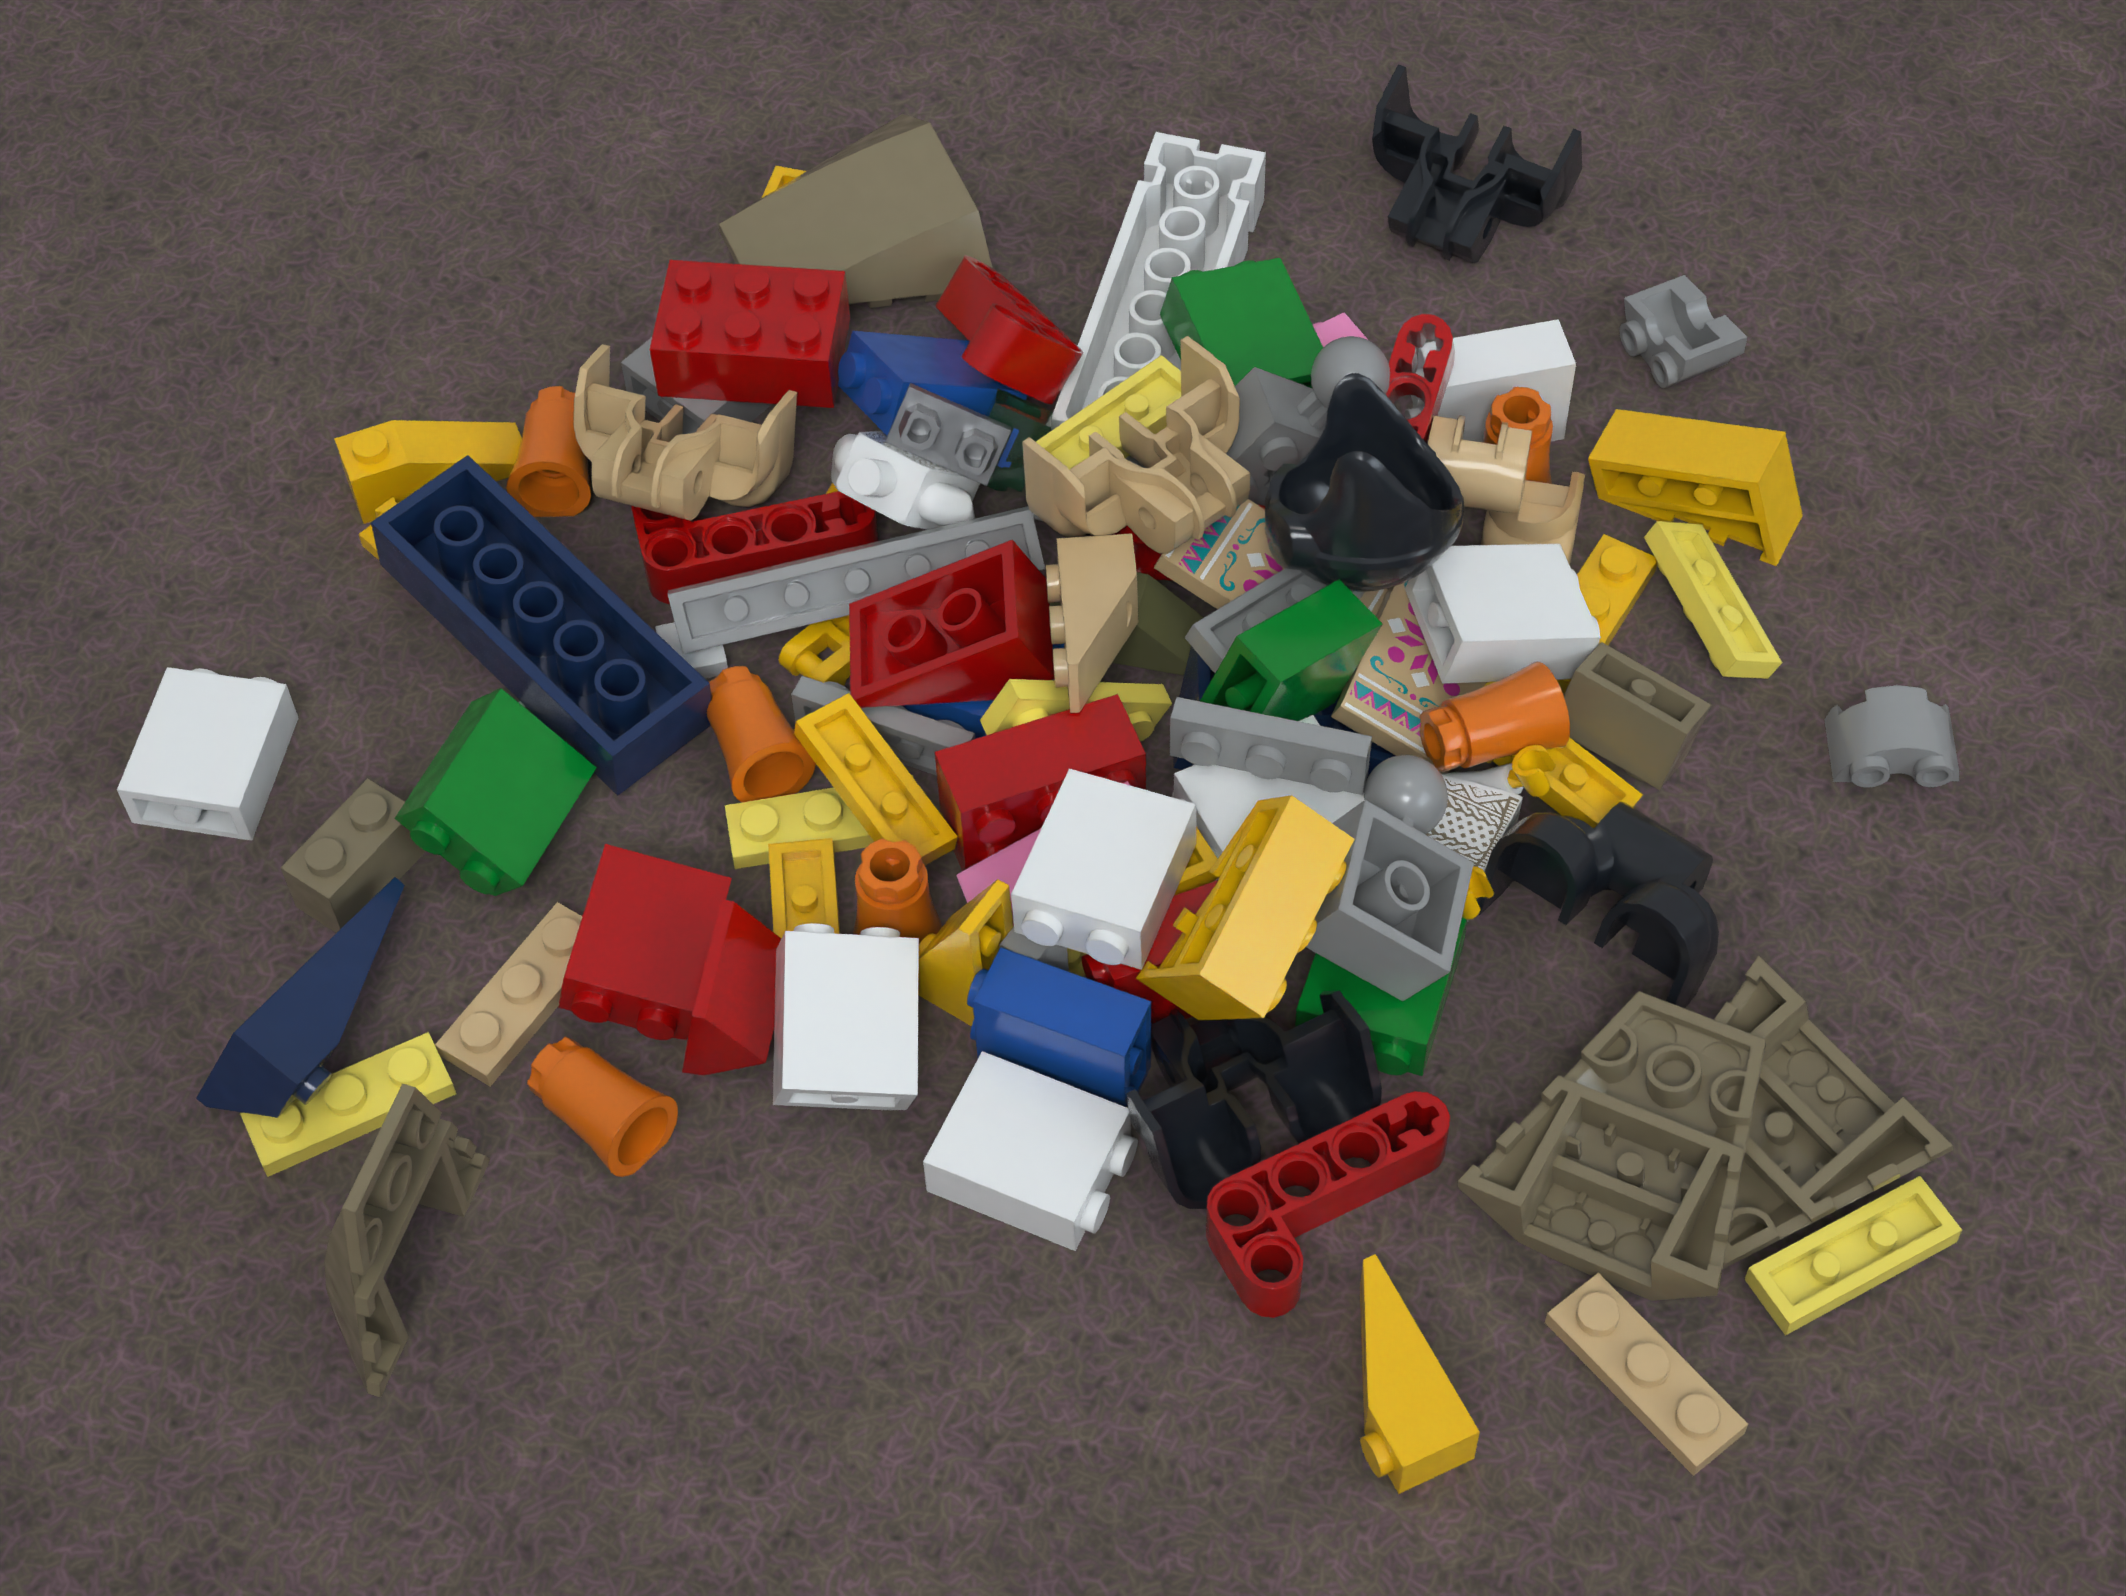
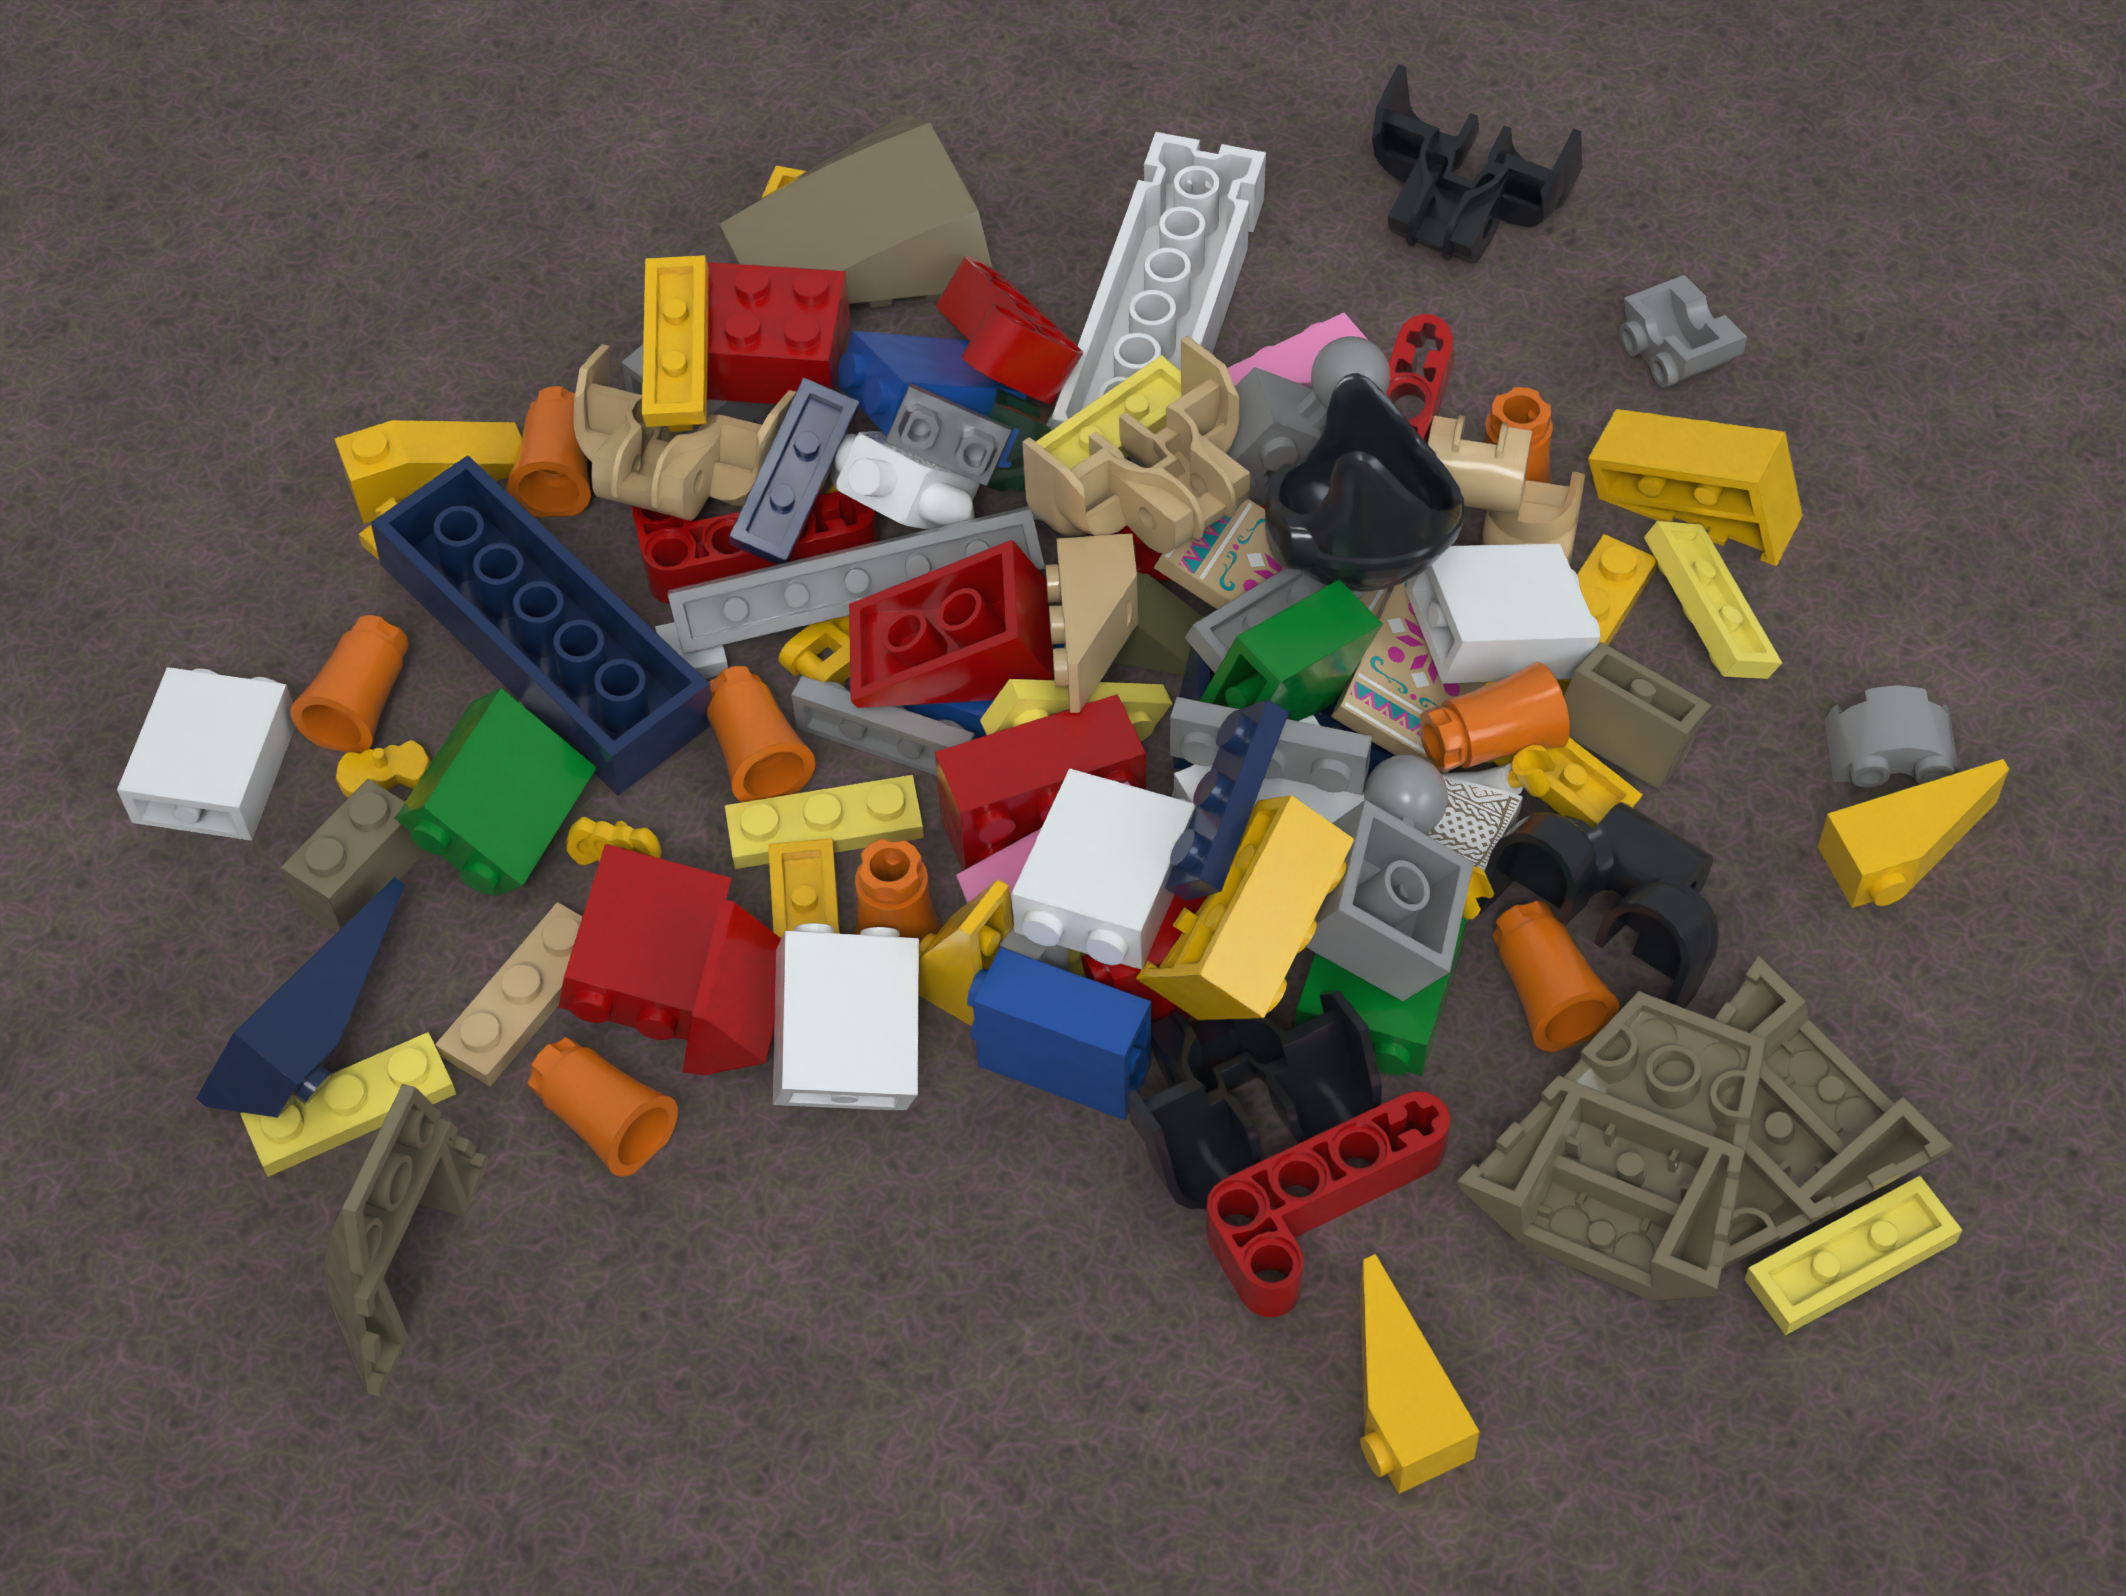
yellow plate [794,693,958,865] -> none
white brick [923,1051,1138,1251] -> none
green brick [1160,258,1323,389] -> none
white brick [1405,319,1576,442] -> none
tan plate [1545,1272,1748,1476] -> none
none -> orange plant [290,615,409,754]
none -> yellow piece [335,740,432,798]
none -> yellow piece [565,817,662,865]
none -> yellow hinge [642,255,709,432]
none -> plate [729,378,859,565]
none -> dark blue plate [1165,699,1289,901]
none -> orange plant [1492,900,1619,1052]
none -> yellow slope [1818,759,2009,908]

